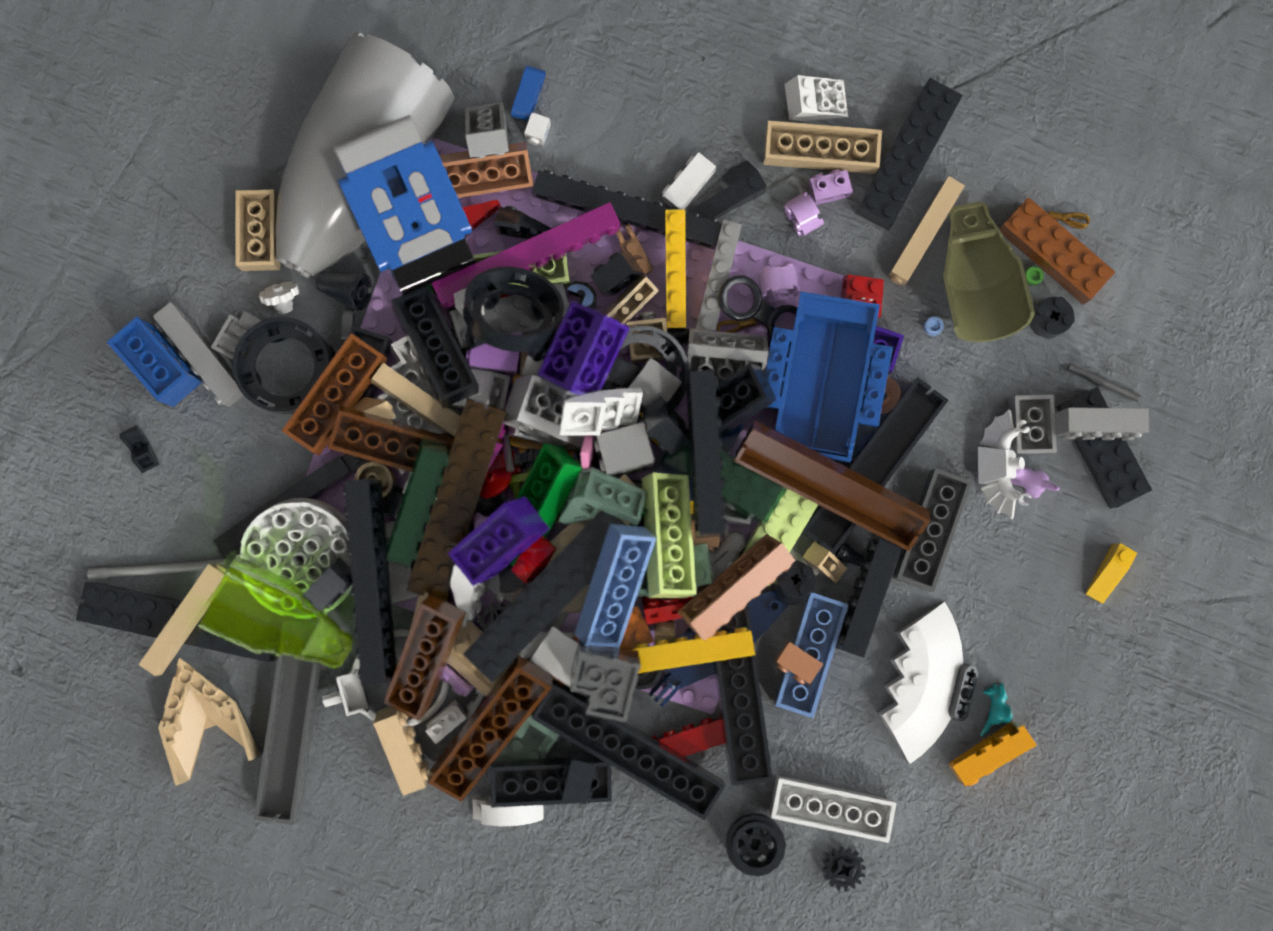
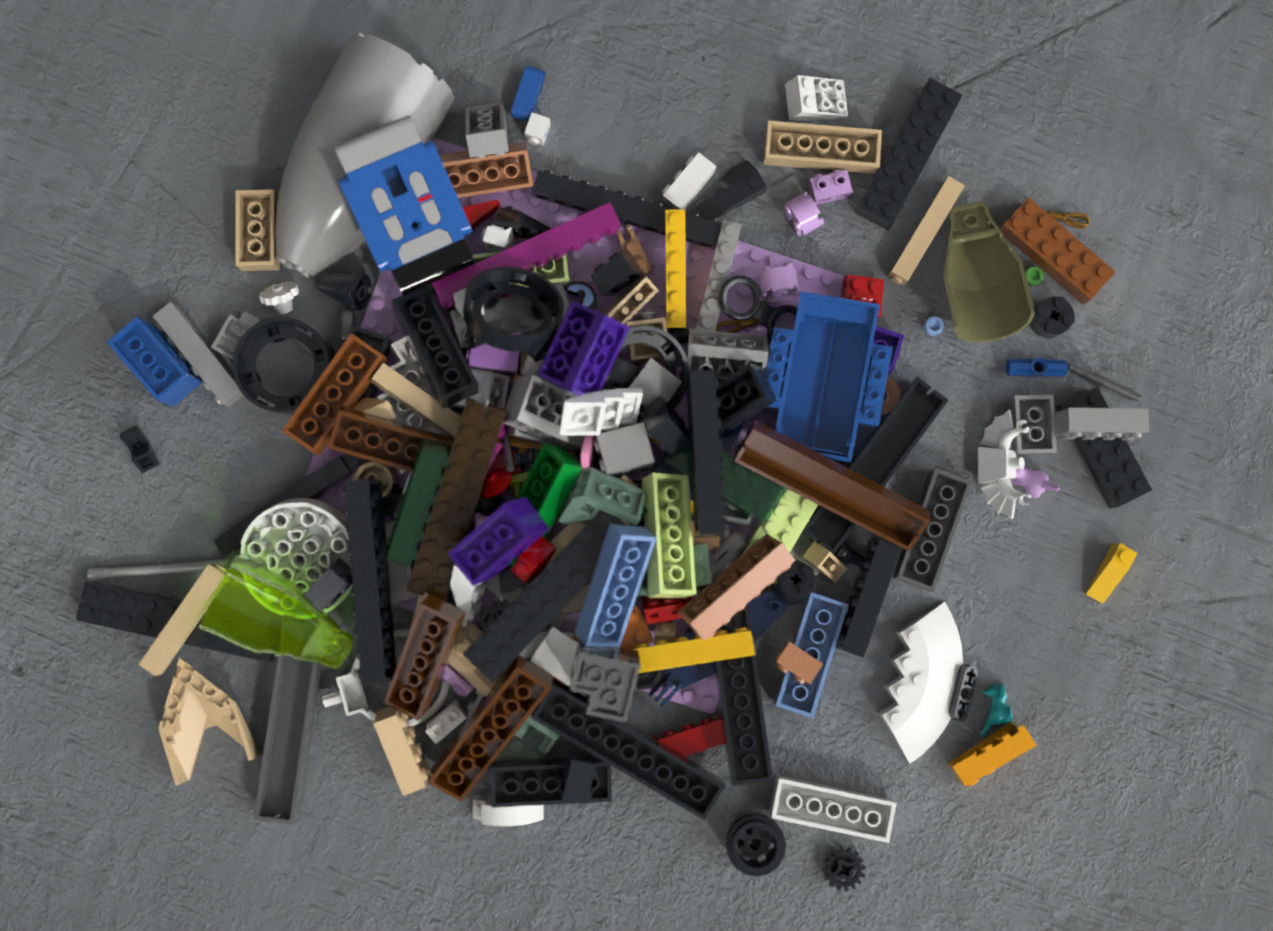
none -> white window [481,224,515,252]
none -> blue piece [1006,358,1068,378]

